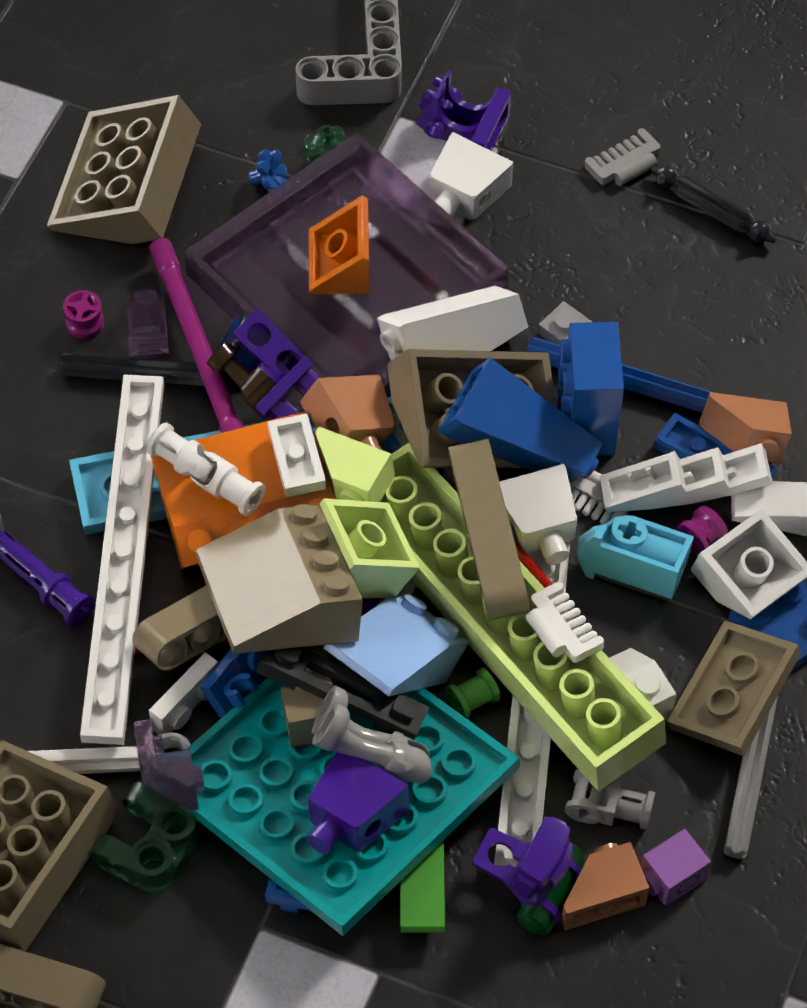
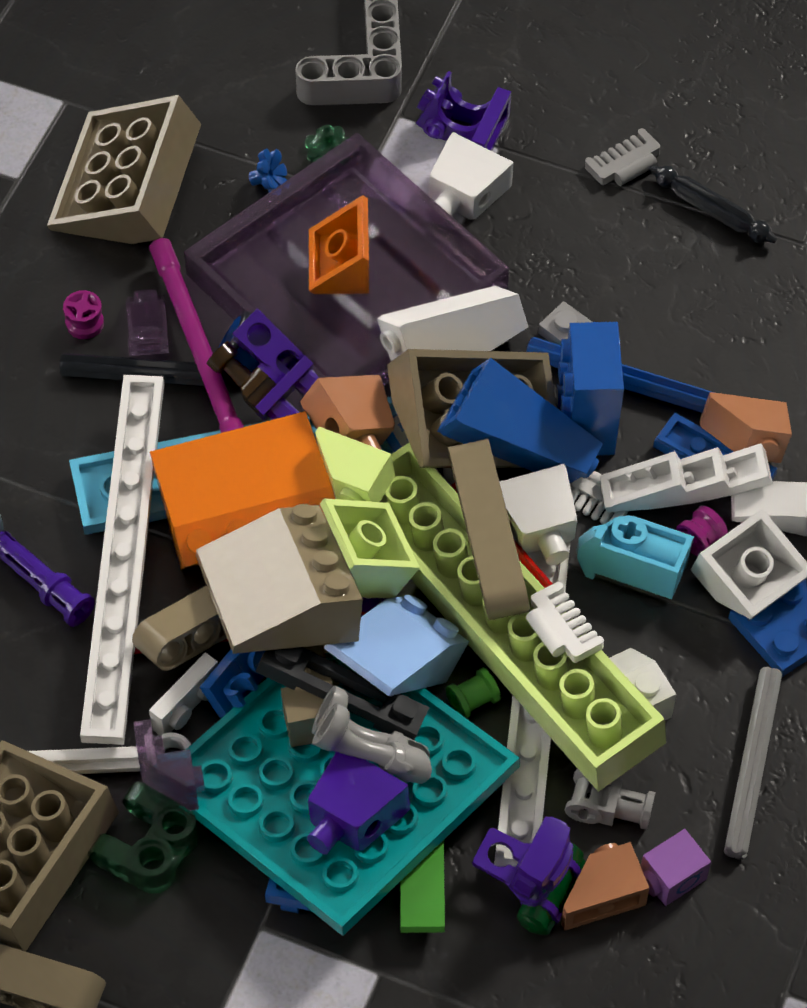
white piece [147,422,266,516] -> none
white plate [267,414,326,497] -> none
dark tan plate [667,620,801,756] -> none

